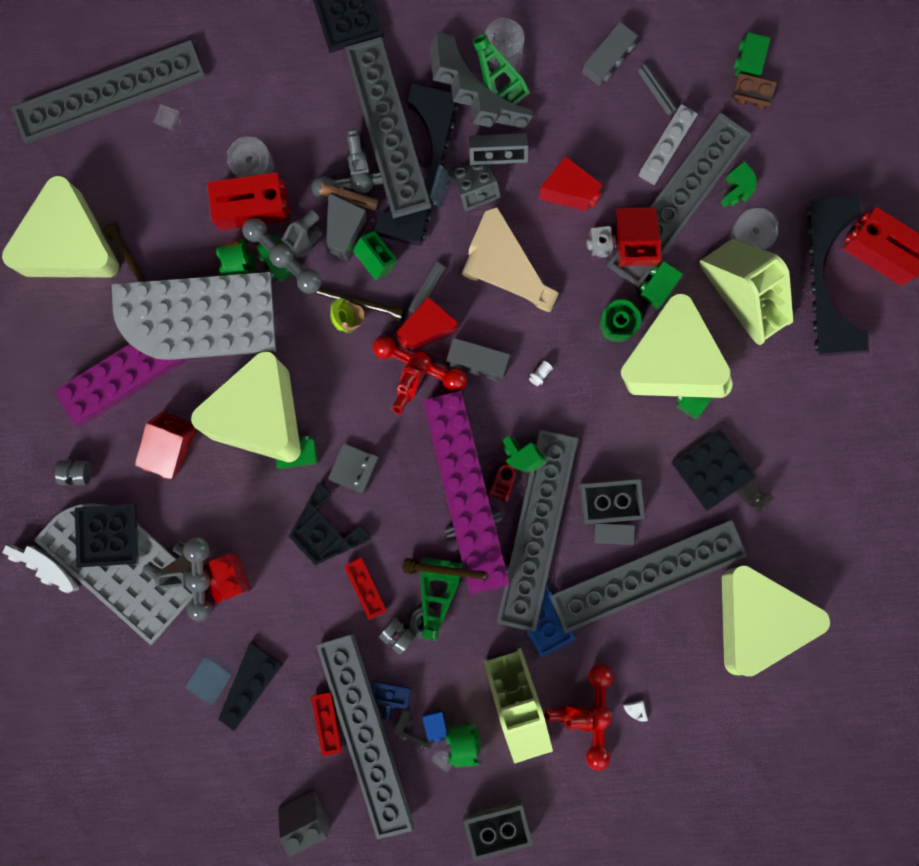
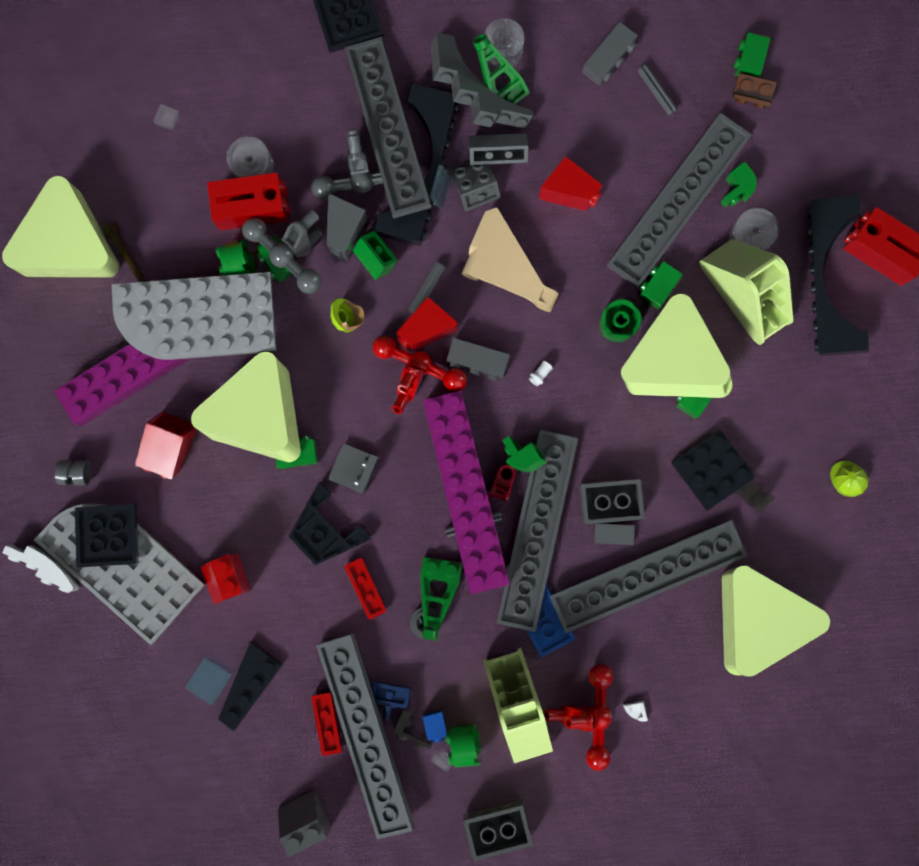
dark grey plate [11,40,205,145] -> none
dark grey connector [142,537,213,622] -> none
dark brown piece [315,288,405,322] -> none
nougat pin [319,182,378,211] -> none
dark grey wheel [379,617,416,655] -> none
dark brown piece [402,558,489,580] -> none
light grey brick [587,226,616,258] -> none
red slope [616,208,661,266] -> none
light grey brick [638,104,698,186] -> none
none -> lime piece [830,461,869,497]

